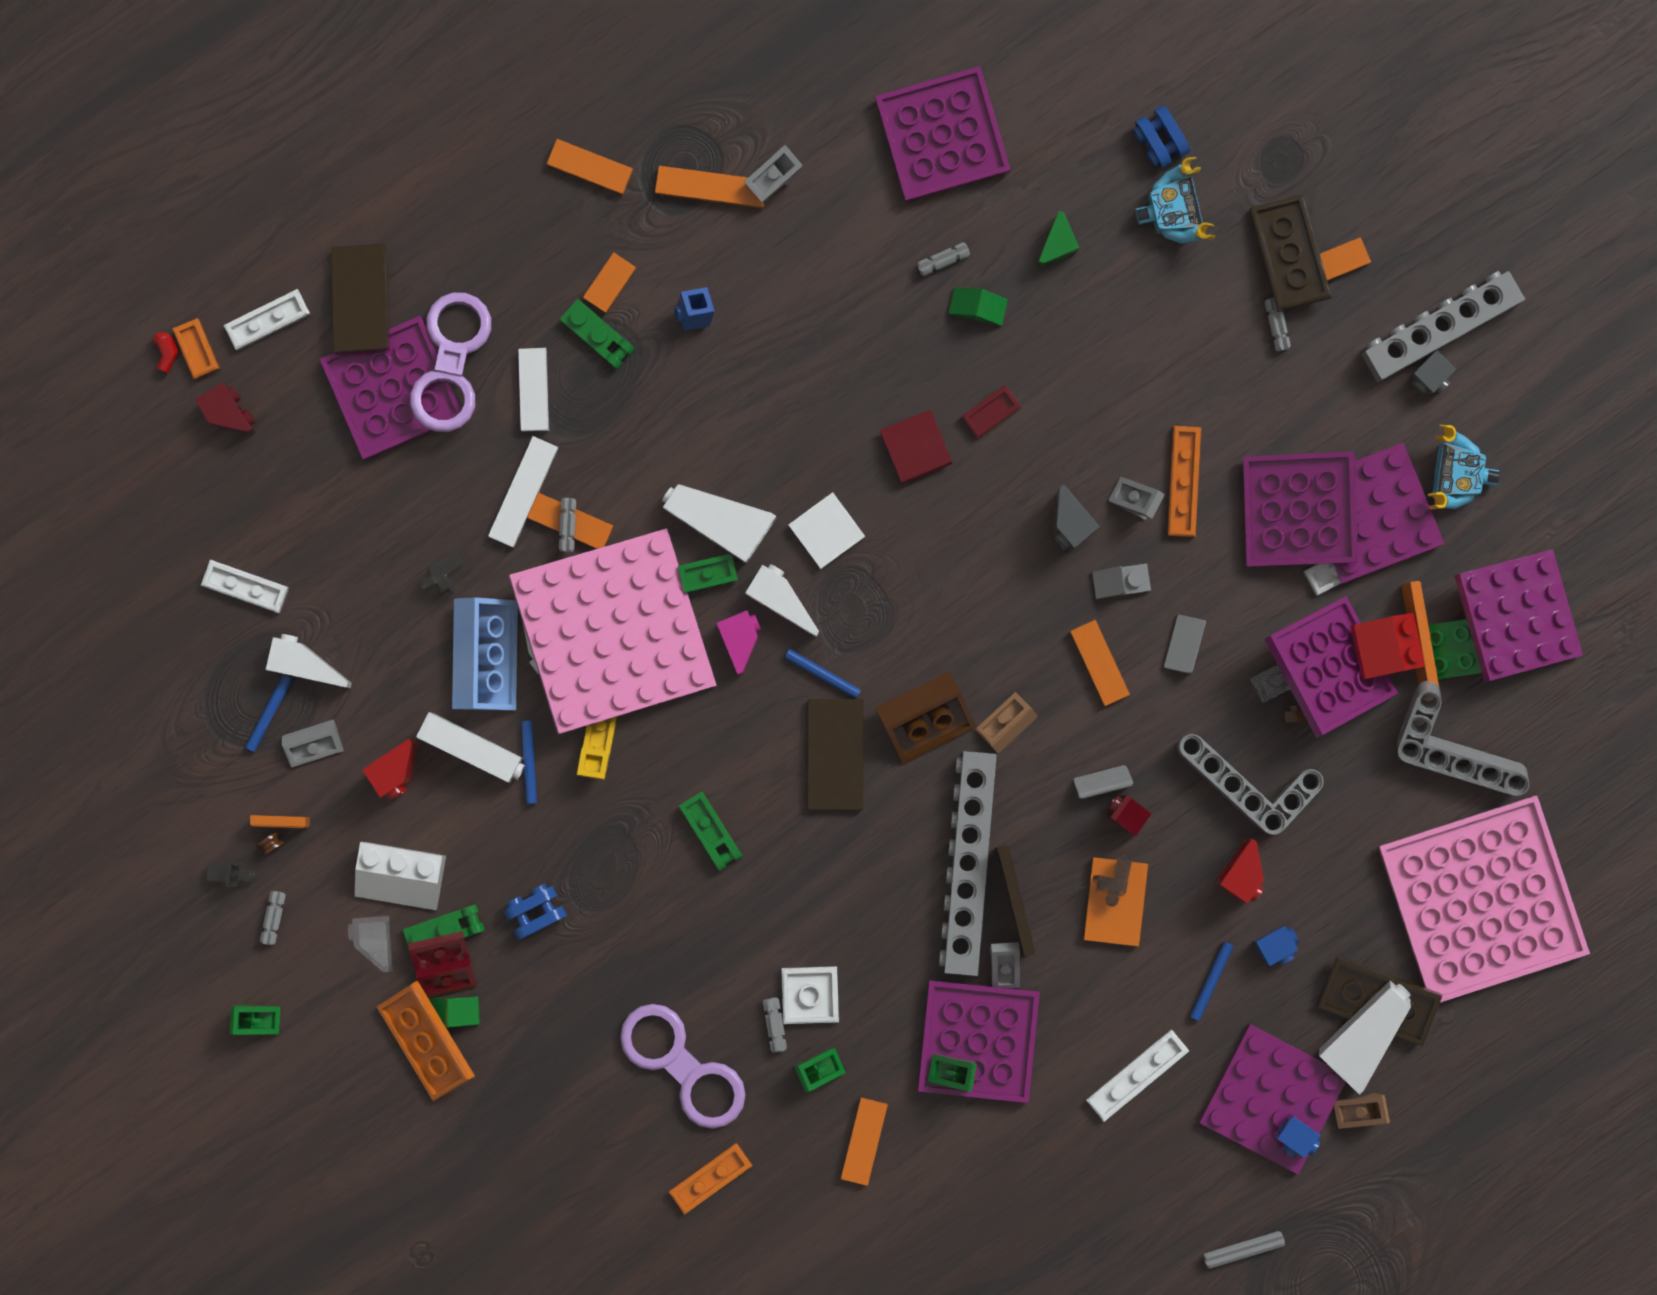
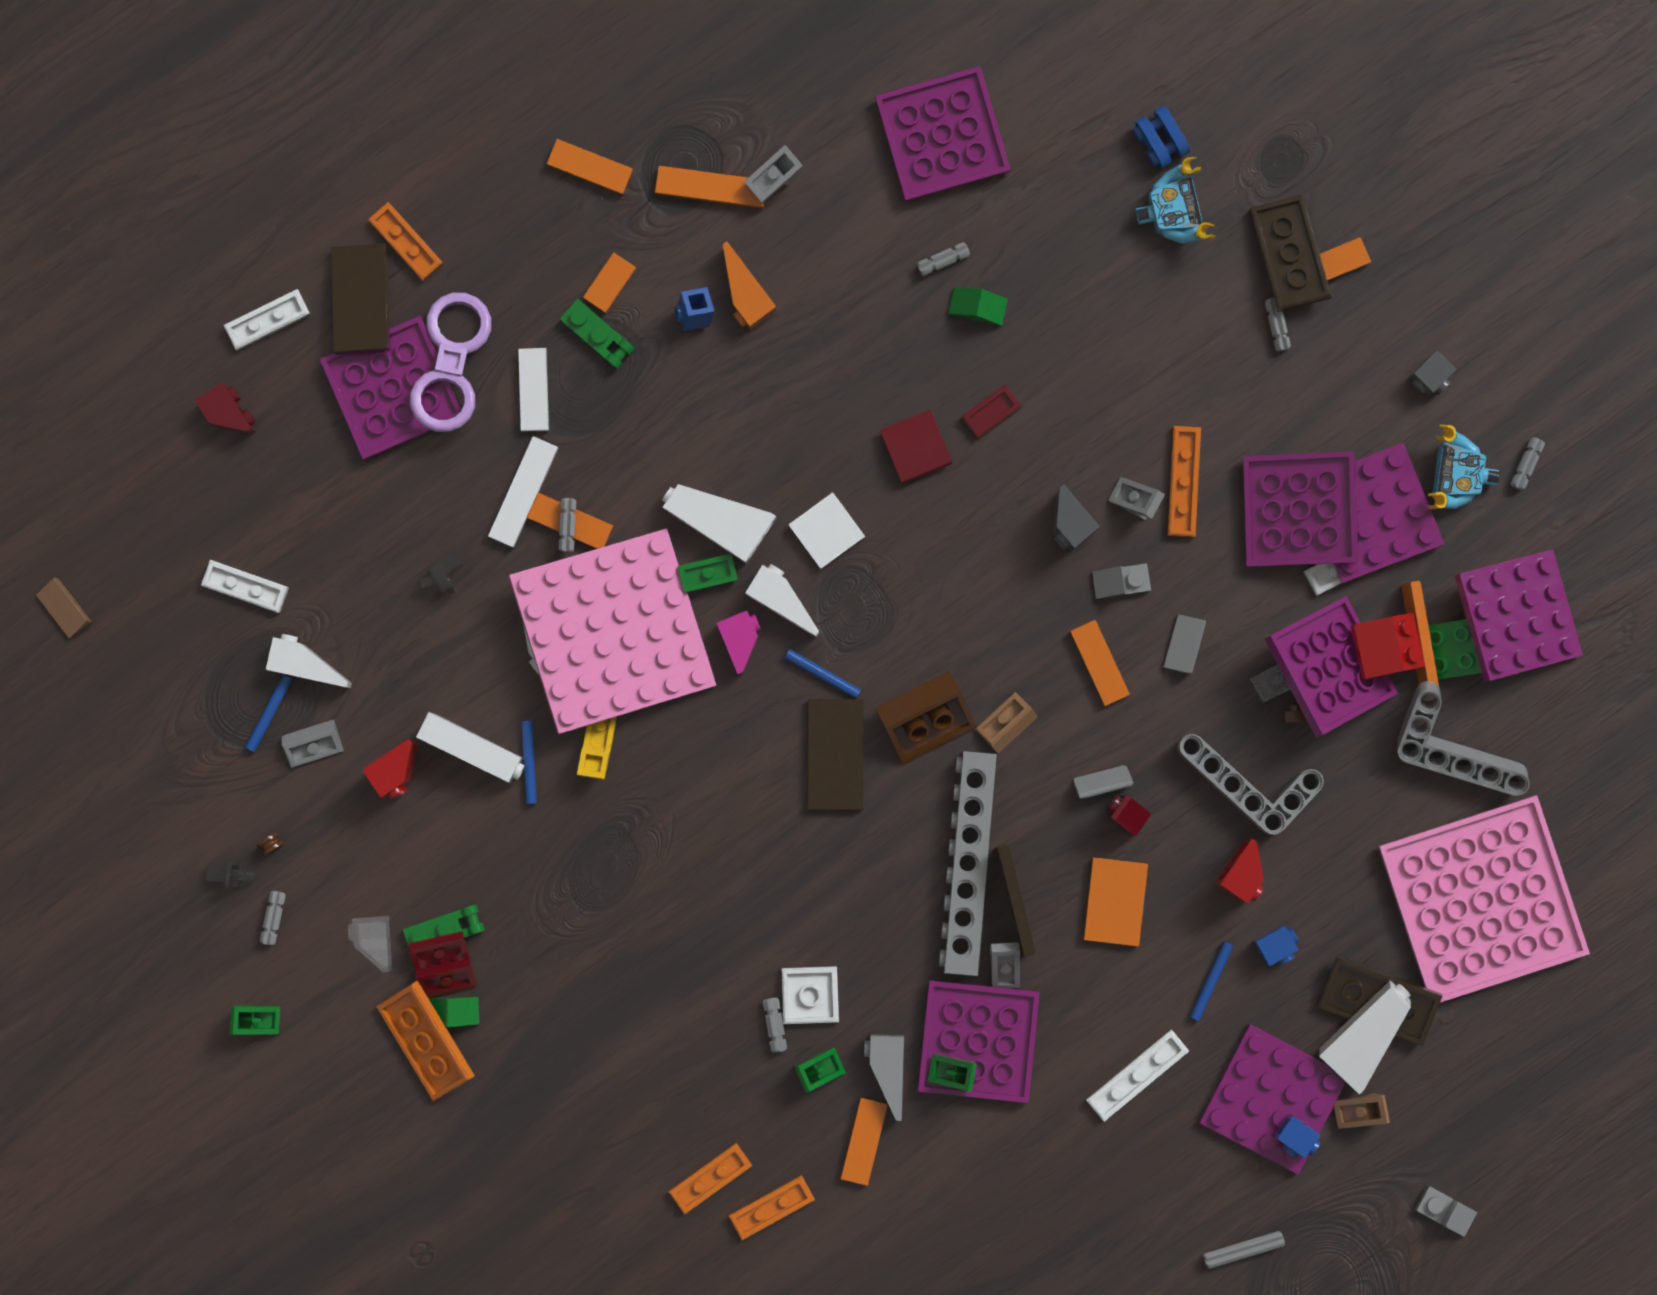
red arm [153,332,178,374] -> none
orange tile [173,318,220,380] -> none
orange tile [250,815,310,828] -> none
white slope [355,842,446,910] -> none
light blue slope [452,597,518,710] -> none
blue brick [503,884,567,941] -> none
lavender bar [620,1004,746,1129] -> none
green plate [679,791,743,871] -> none
green slope [1037,211,1079,268] -> none
clear smoke piece [1092,858,1132,907] -> none
light grey brick [1361,271,1525,383] -> none
none -> medium nougat slope [36,578,92,639]
none -> orange tile [368,202,443,282]
none -> orange slope [722,241,777,330]
none -> orange tile [729,1175,815,1240]
none -> light grey slope [864,1034,904,1121]
none -> light grey slope [1415,1185,1478,1237]
none -> light grey axle [1511,437,1545,490]

